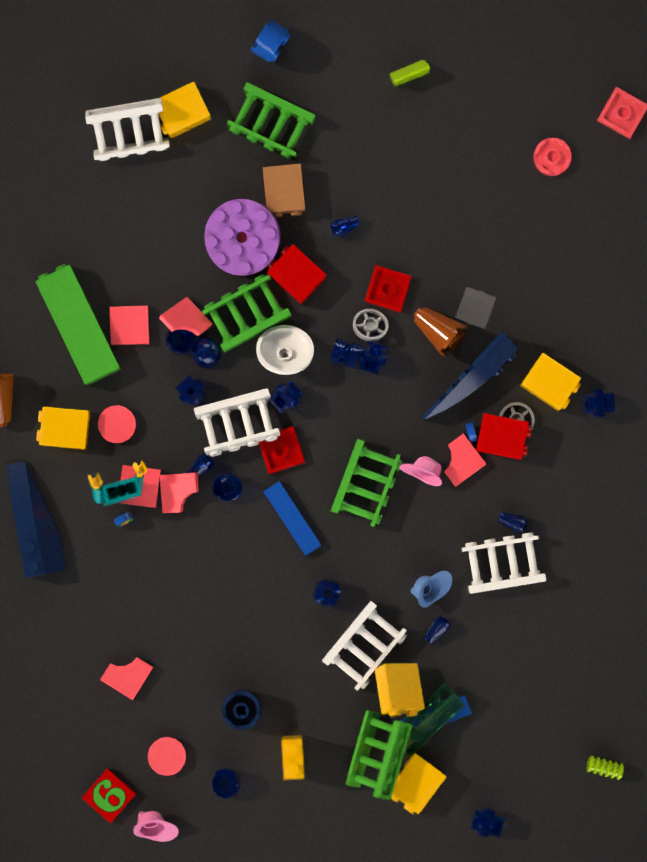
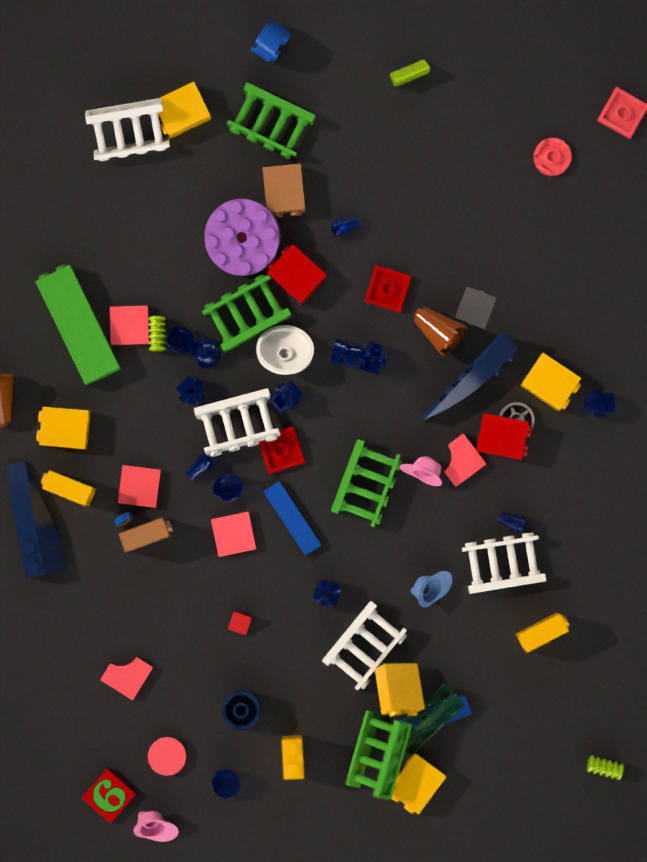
teal torso [88,461,147,507] -> none
coral tile [98,405,136,444] -> none
coral tile [159,297,212,336] -> none
coral tile [160,472,199,513] -> none
light grey wheel [353,309,389,341] -> none
clear blue cone [424,615,451,644] -> none
blue tile [466,422,478,442] -> none
clear blue brick [471,808,505,838] -> none
none -> yellow brick [41,470,96,506]
none -> medium nougat brick [119,518,173,552]
none -> lime piece [148,316,166,352]
none -> coral tile [211,512,256,557]
none -> red slope [228,611,252,635]
none -> yellow brick [516,613,570,653]

